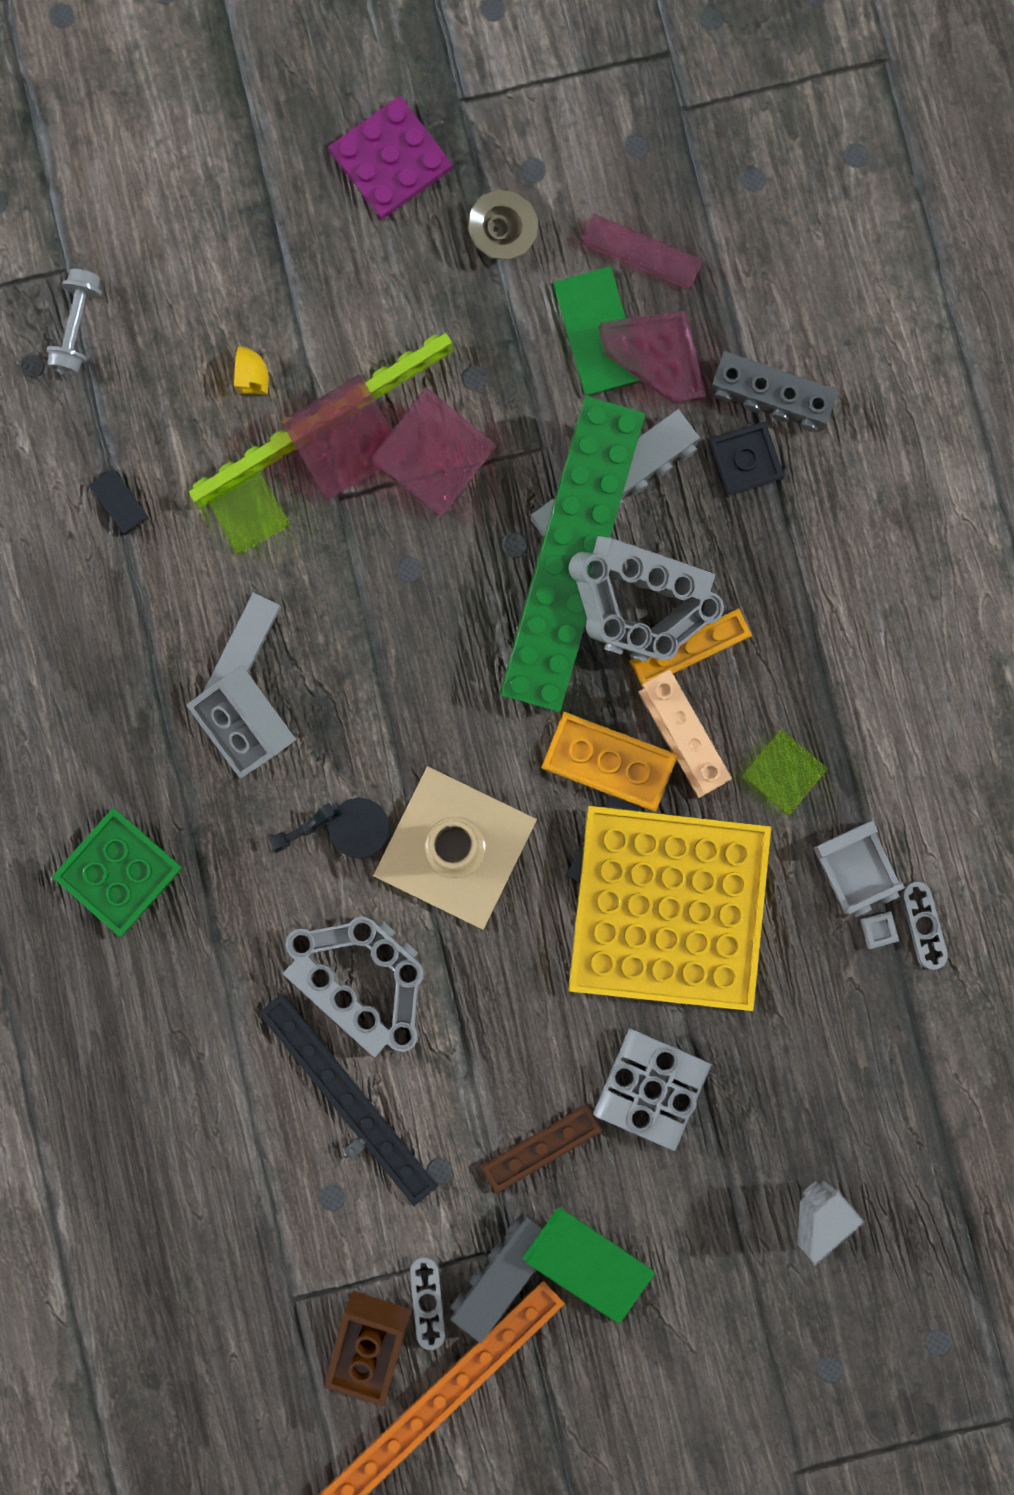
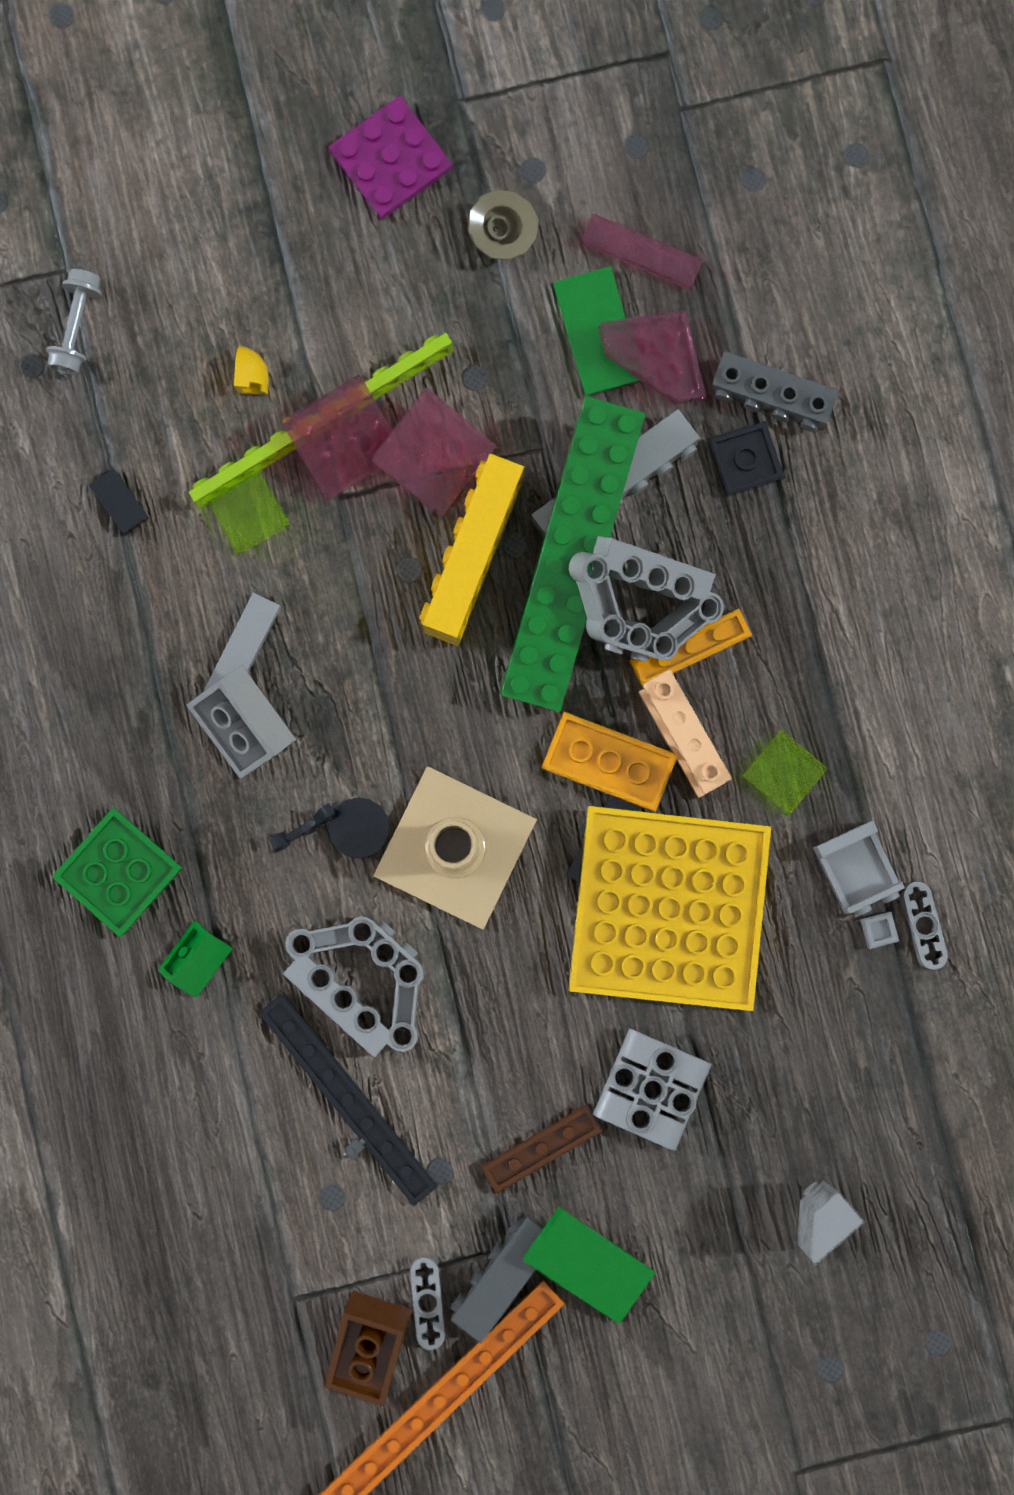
none -> green panel [158,920,232,997]
none -> yellow brick [419,453,524,646]

